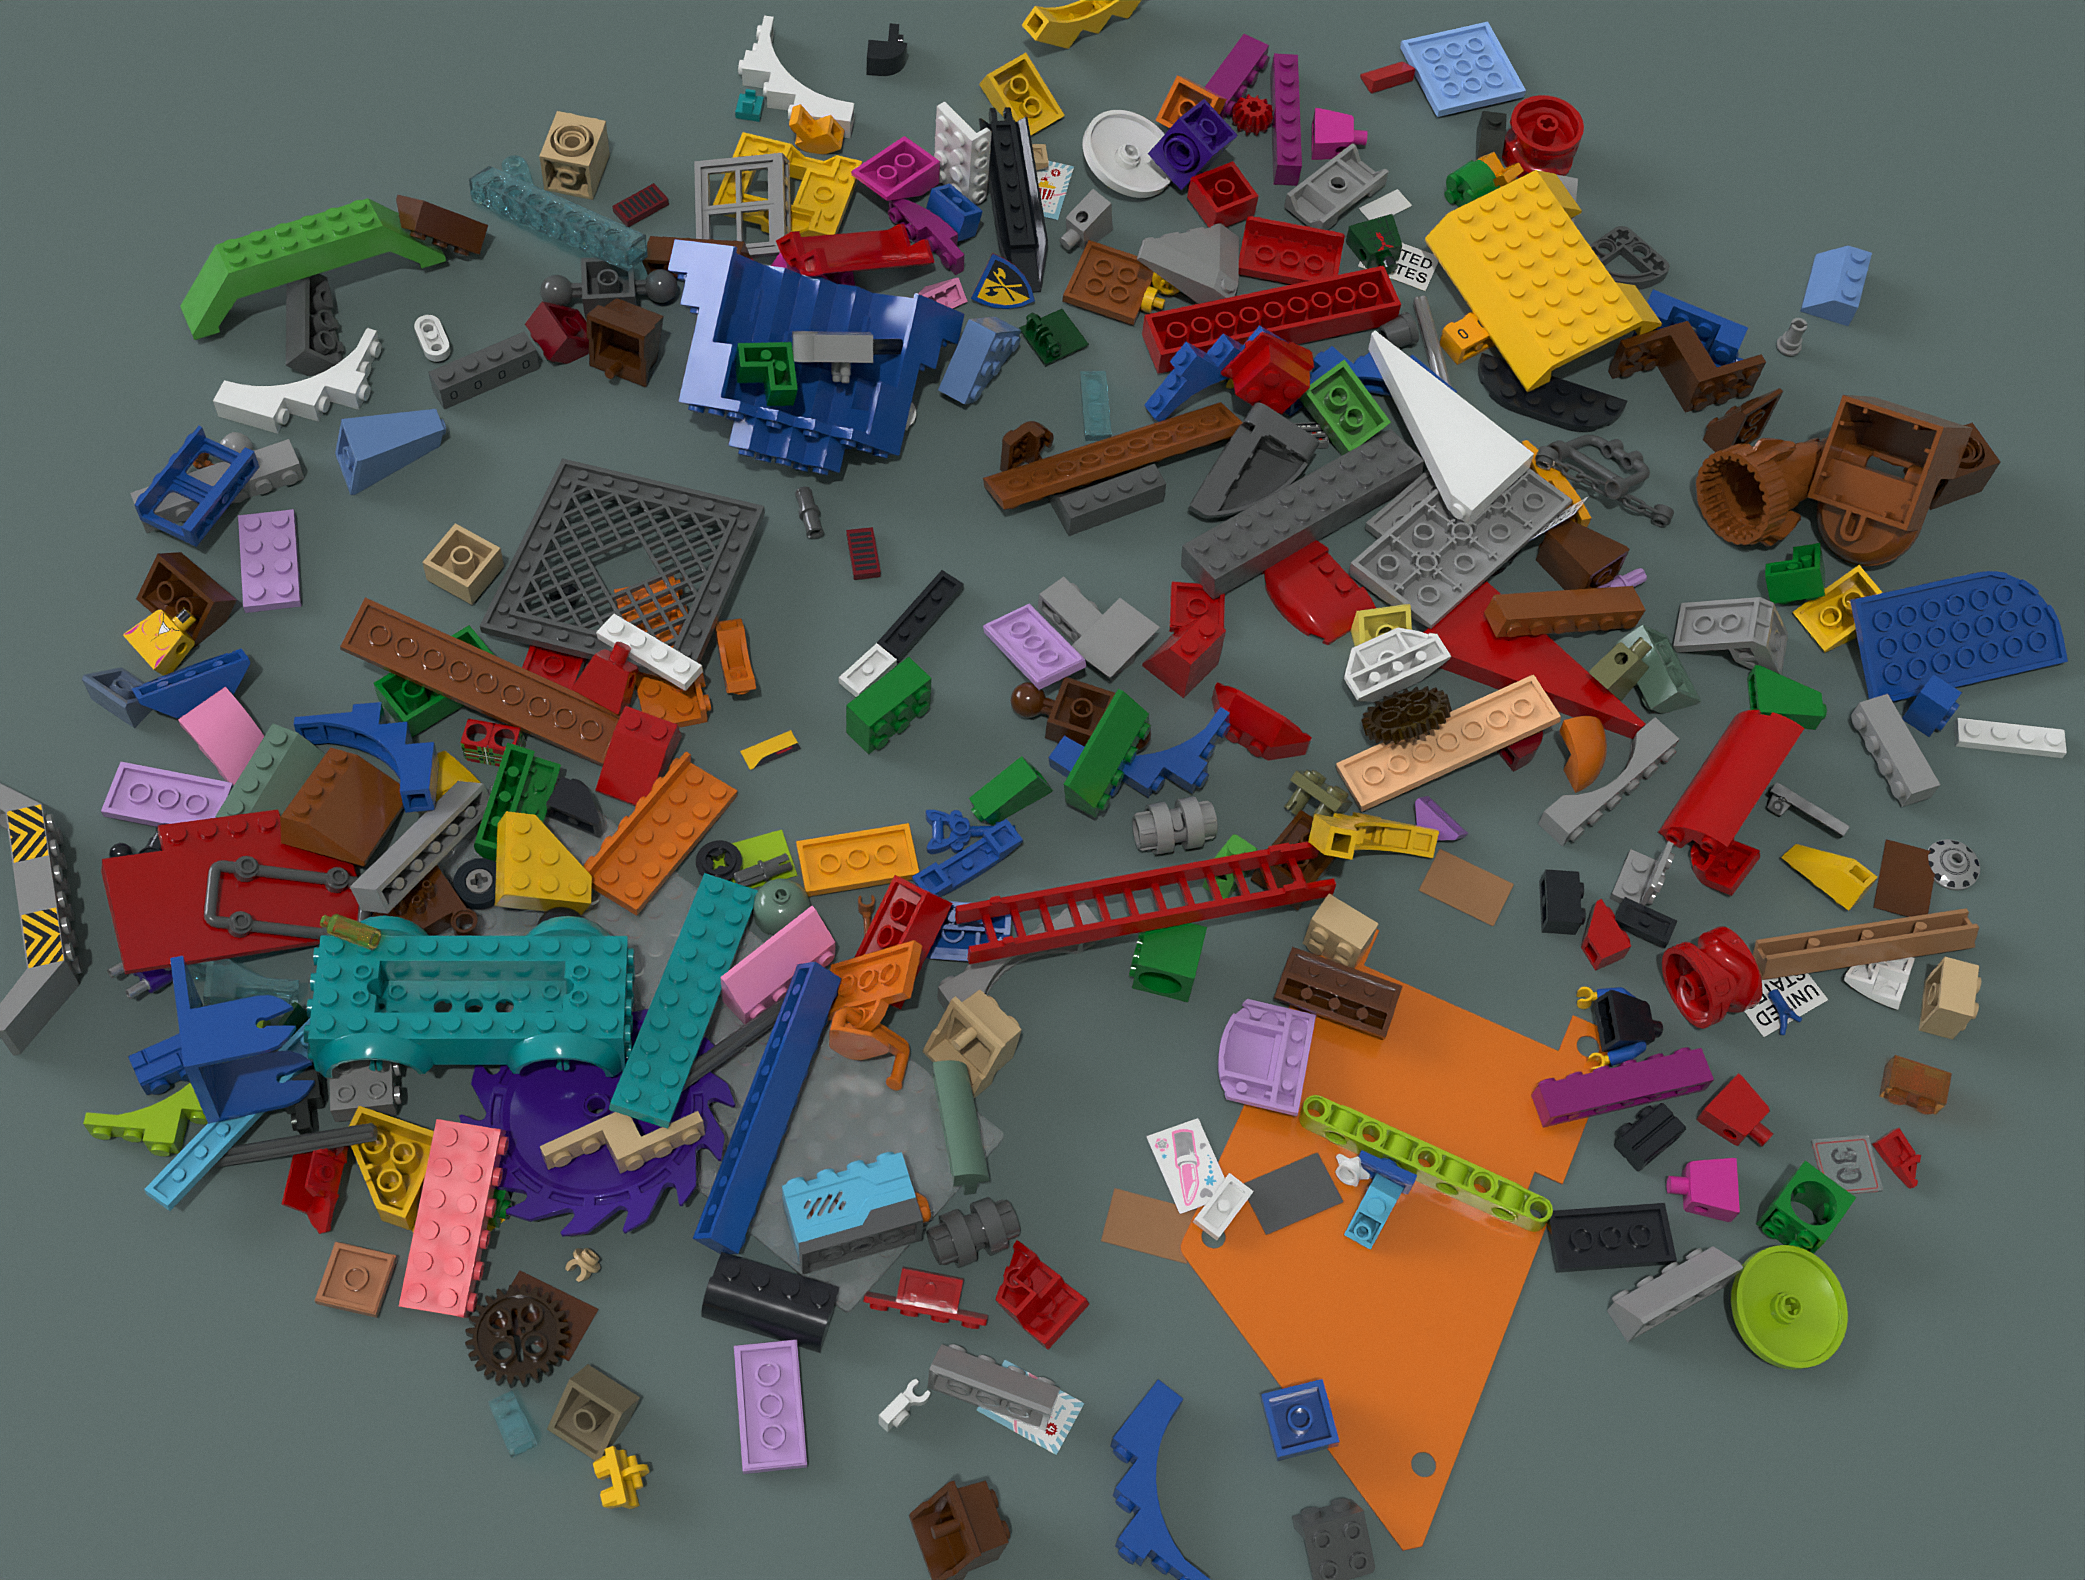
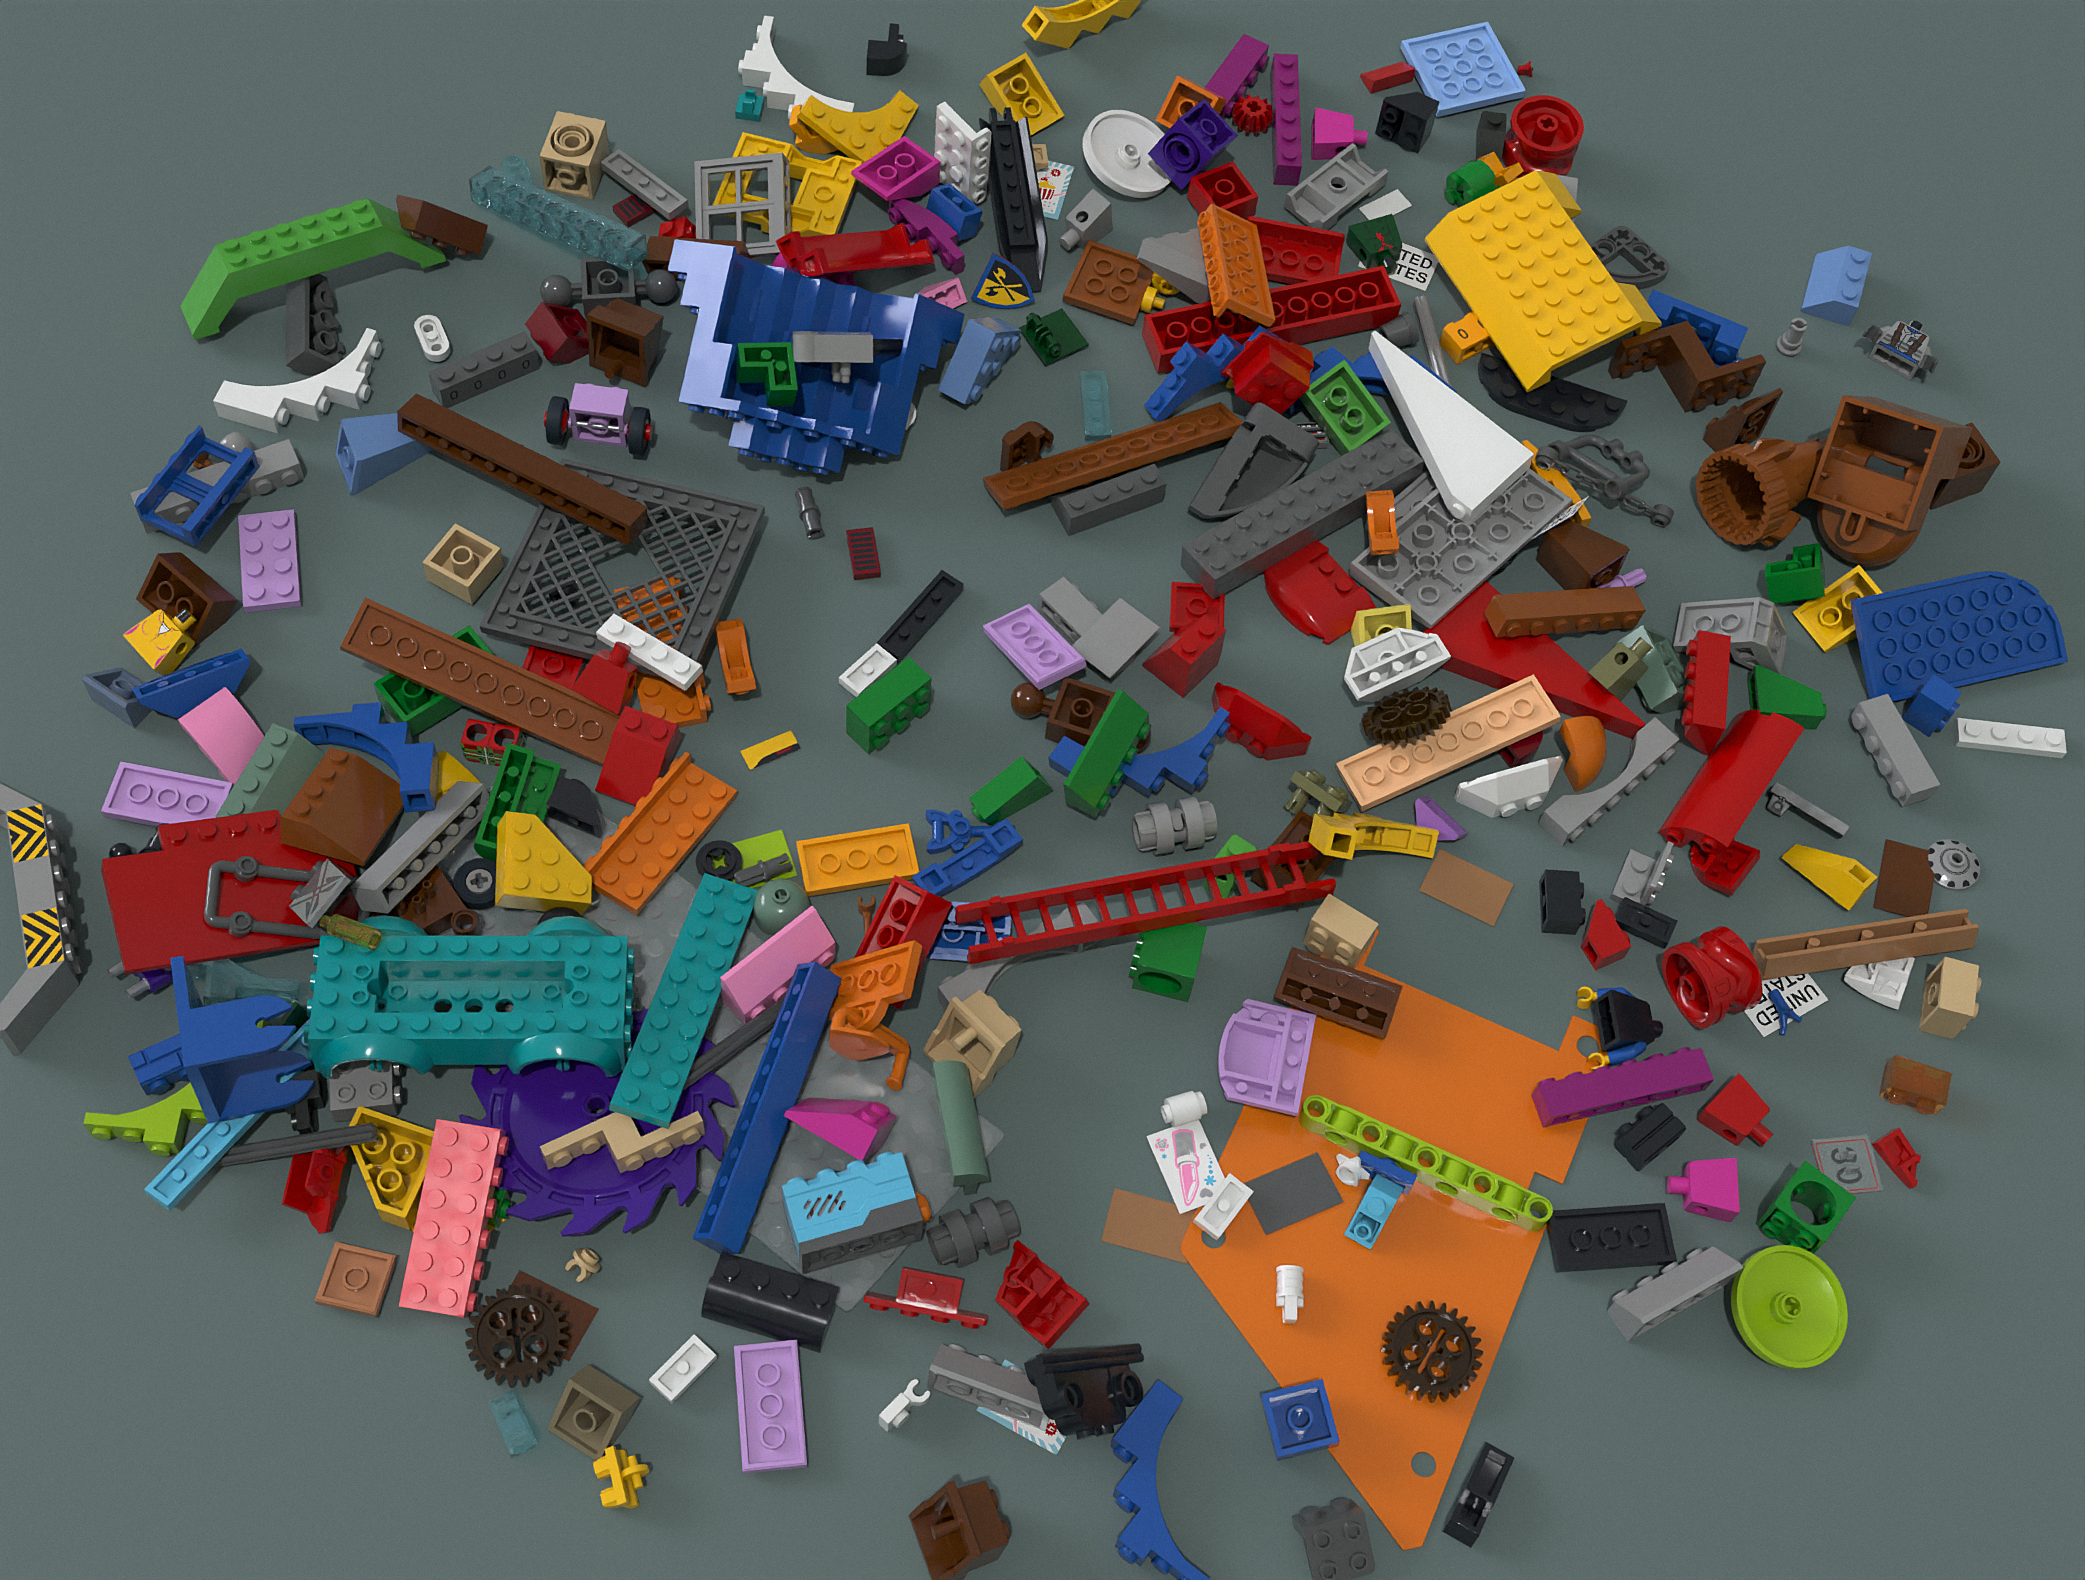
none -> dark grey slope [289,859,357,929]
none -> reddish brown brick [397,393,648,545]
none -> brick [544,383,653,456]
none -> light grey plate [600,149,689,220]
none -> white plate [649,1334,717,1404]
none -> red bracket [658,216,696,239]
none -> dark pink slope [784,1097,897,1160]
none -> yellow plate [796,90,919,164]
none -> black brick [1024,1343,1144,1440]
none -> white brick [1161,1091,1207,1127]
none -> orange bracket [1197,203,1275,327]
none -> white hinge [1276,1265,1304,1324]
none -> orange arch [1366,490,1399,555]
none -> black slope [1375,92,1439,154]
none -> dark brown gear [1381,1301,1483,1403]
none -> black slope [1442,1442,1515,1548]
none -> white wedge [1454,756,1563,818]
none -> red piece [1518,61,1533,77]
none -> red slope [1682,630,1731,756]
none -> torso [1862,321,1939,381]

